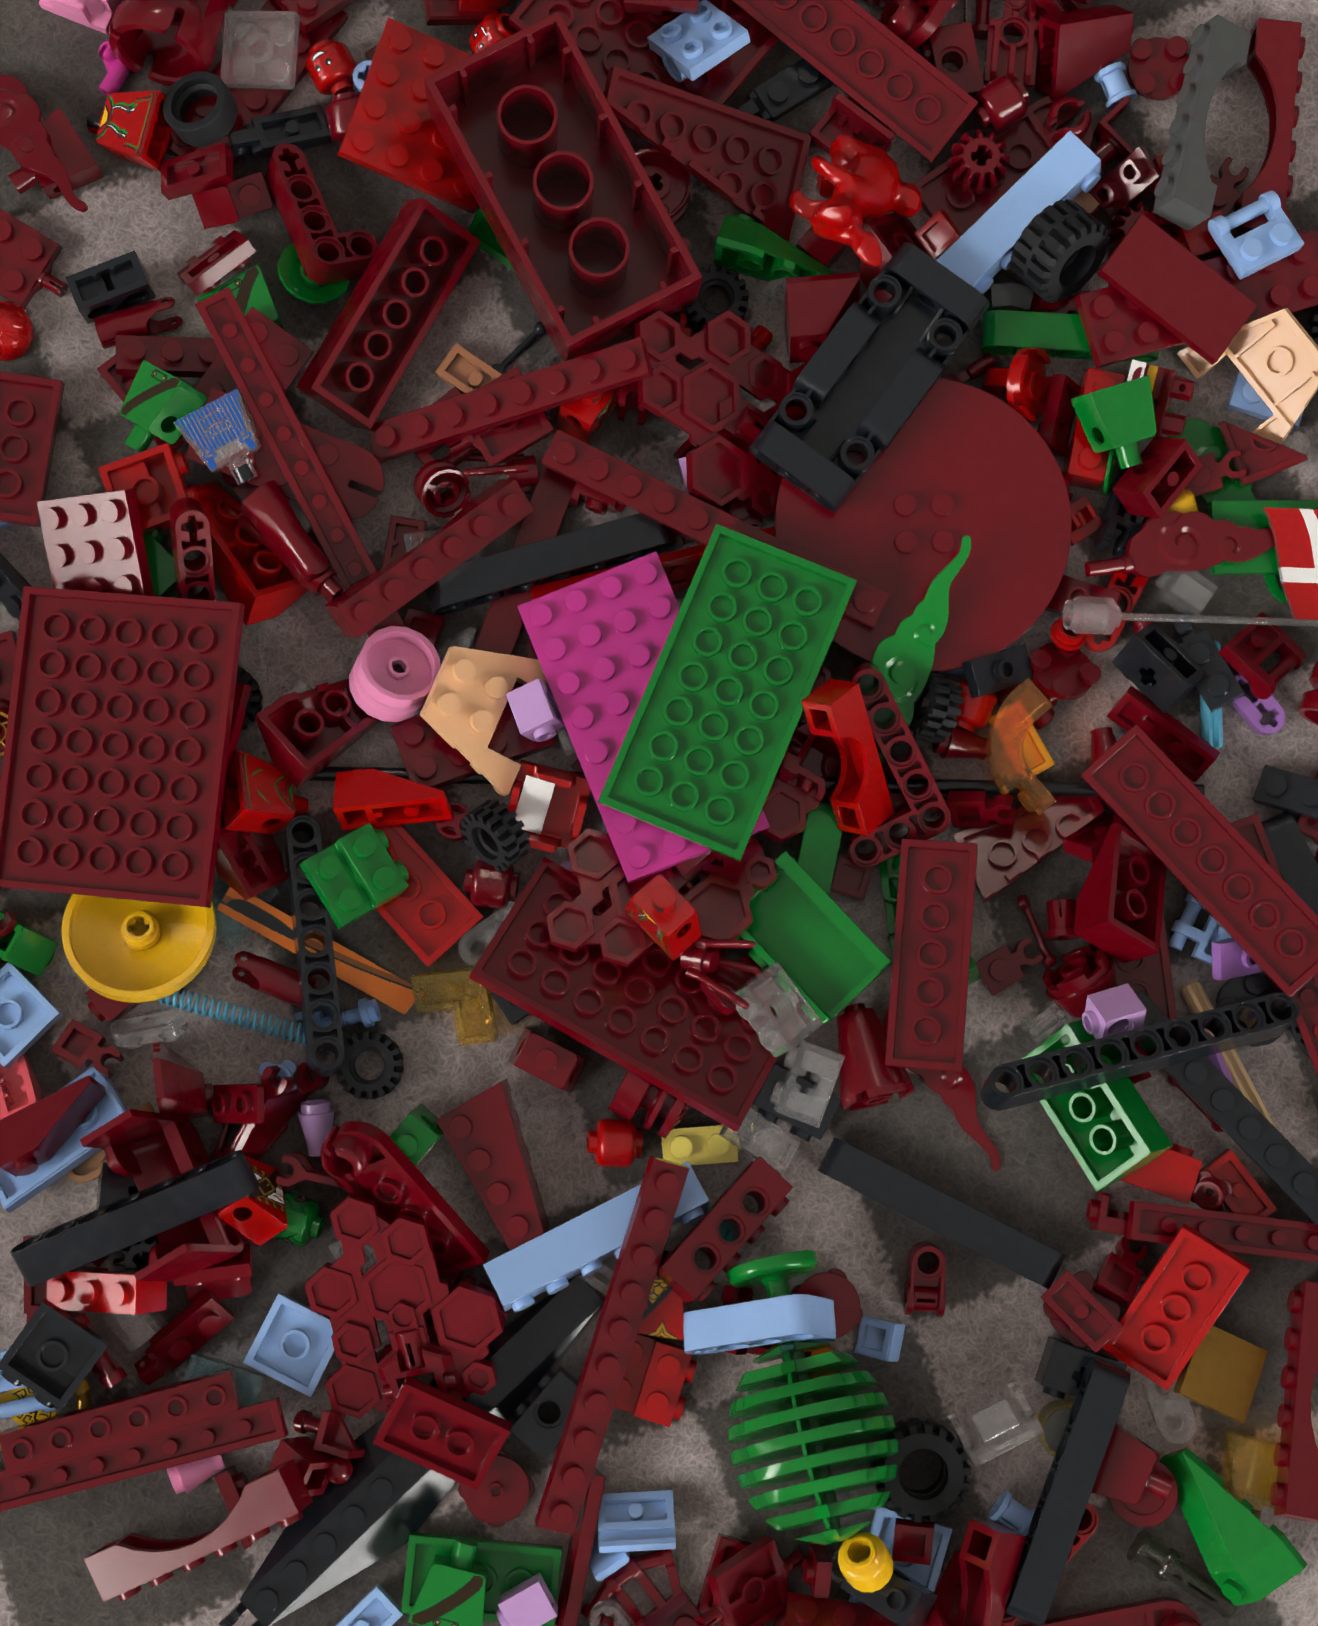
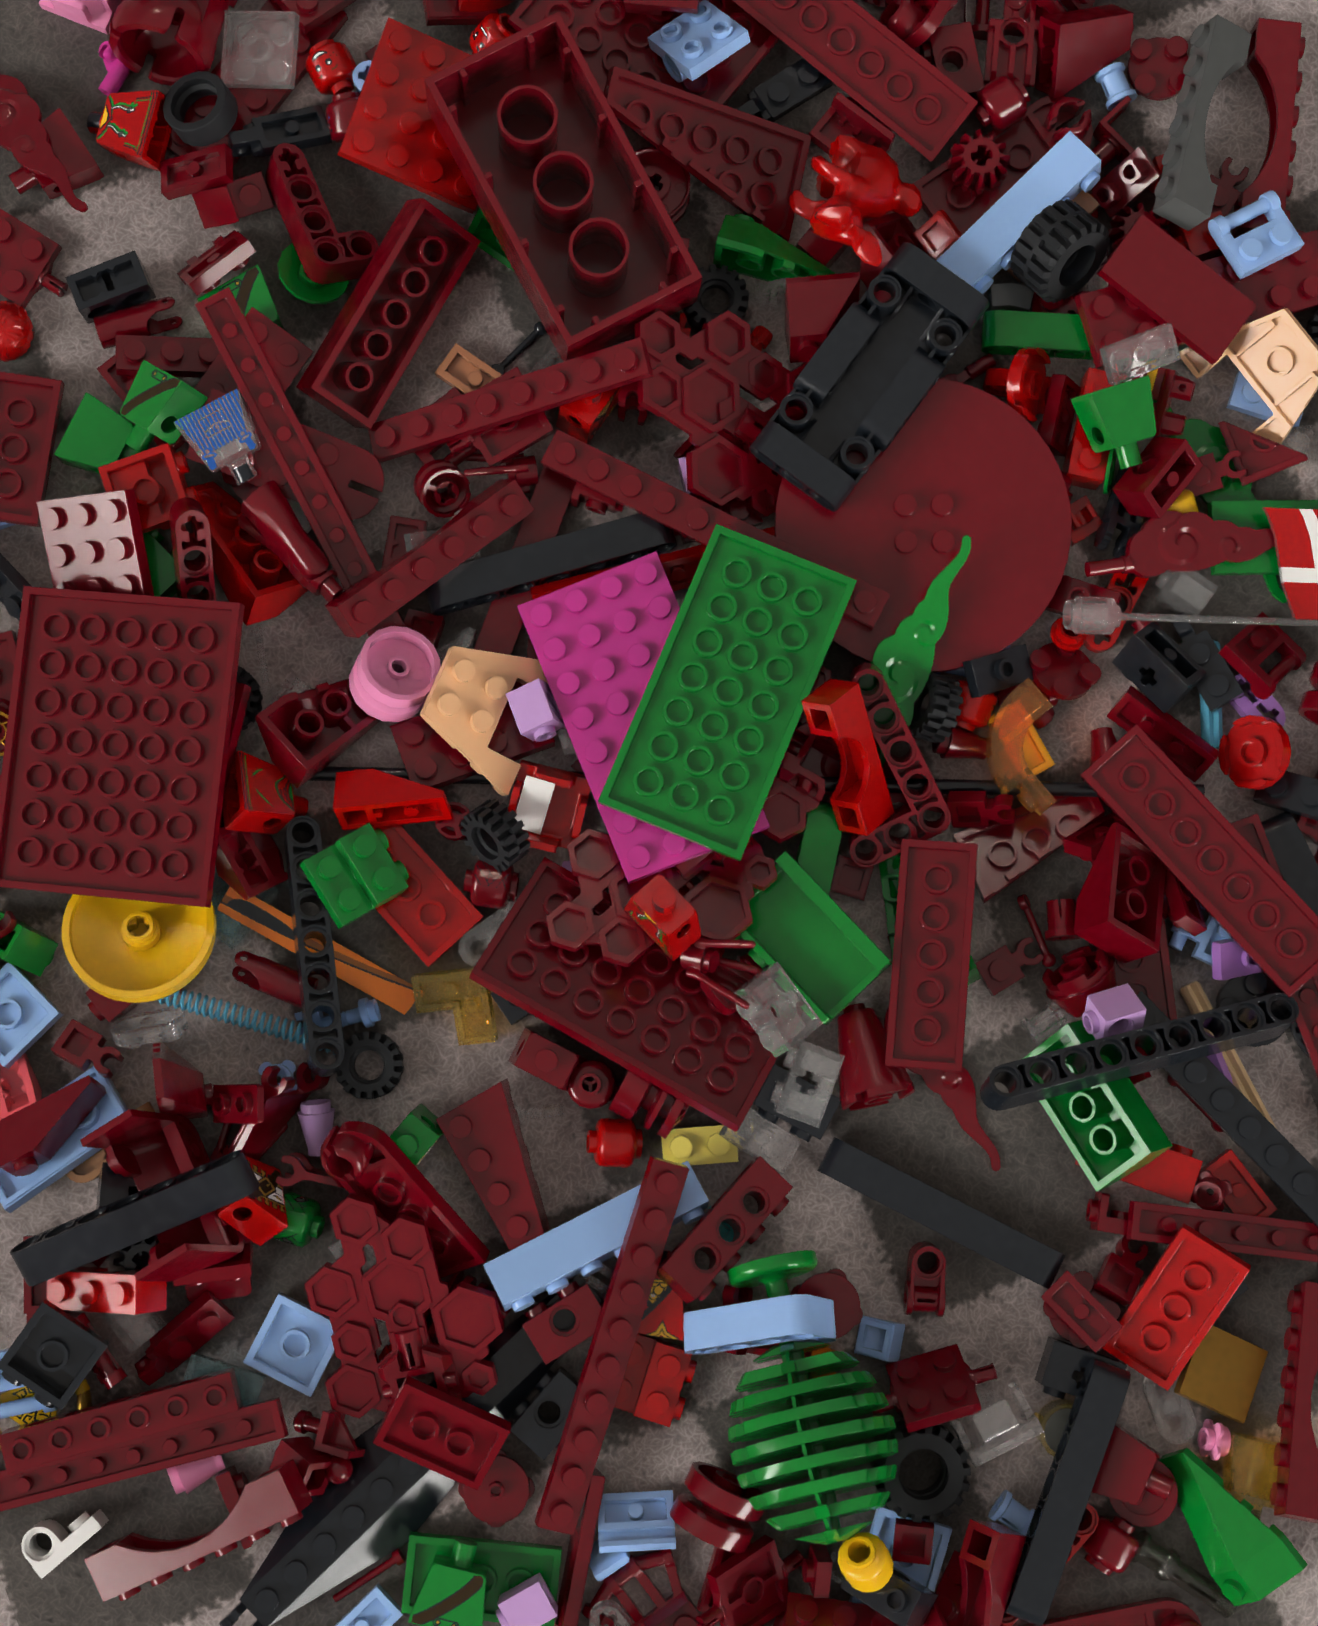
none -> white plate [21,1509,109,1579]
none -> green torso [54,392,140,474]
none -> dark red piece [333,1548,406,1602]
none -> dark red brick [521,1280,602,1365]
none -> dark red head [567,1060,617,1109]
none -> dark red wheel [670,1461,765,1553]
none -> dark red plate [872,1344,998,1433]
none -> dark red head [1082,1515,1140,1576]
none -> clear plate [1099,323,1181,385]
none -> dark red slope [1162,868,1207,936]
none -> bright pink plate [1197,1419,1231,1461]
none -> red tile [1218,715,1291,790]

